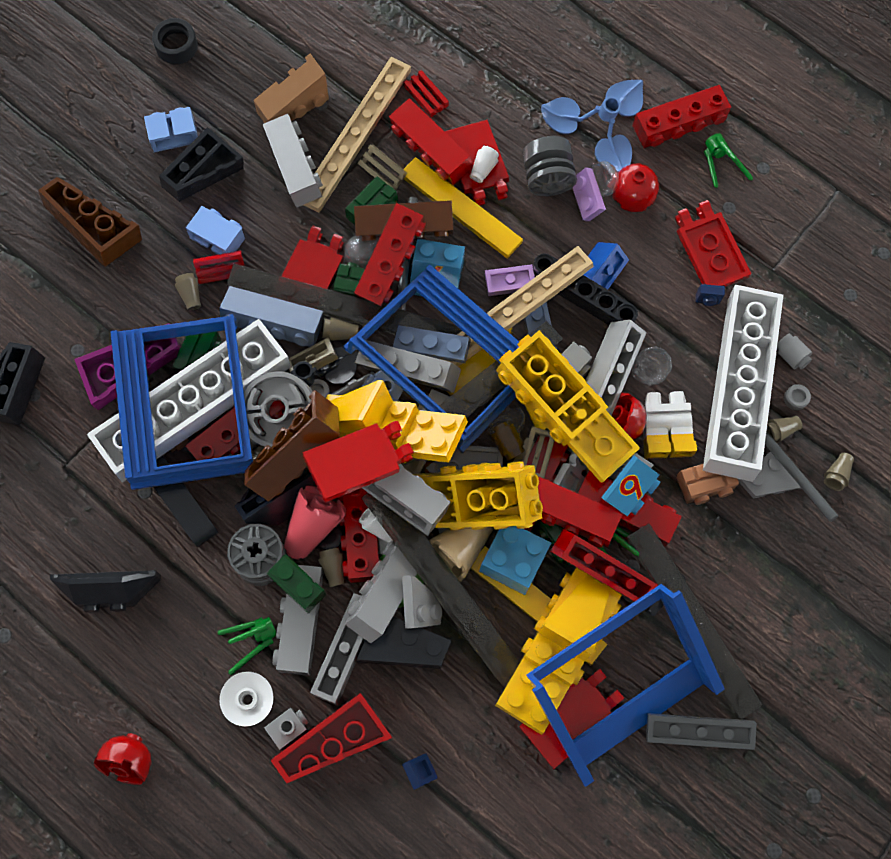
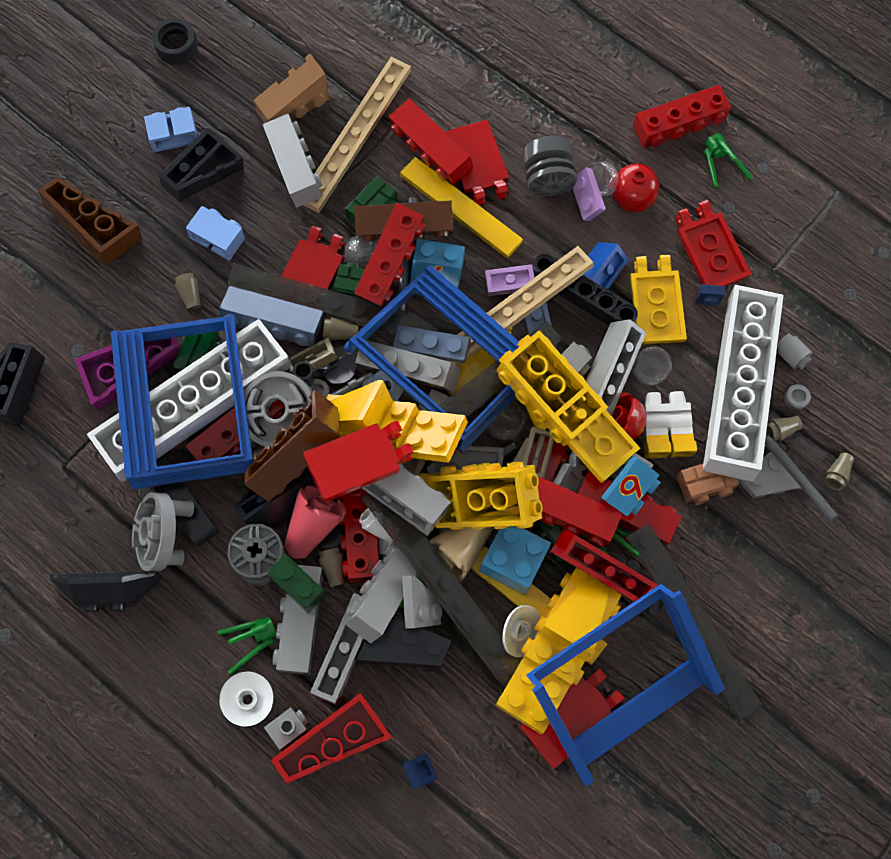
red cylinder [93,733,152,785] -> none
red tile [193,251,246,284] -> none
dark tan tile [358,144,407,190] -> none
red tile [403,70,449,117] -> none
white cone [470,146,499,183] -> none
dark brown brick [491,421,525,461] -> none
medium blue plant [541,80,643,172] -> none
dark grey plate [646,713,757,750] -> none
none -> light grey piece [132,492,194,572]
none -> white dish [503,605,540,657]
none -> yellow tile [629,255,687,345]

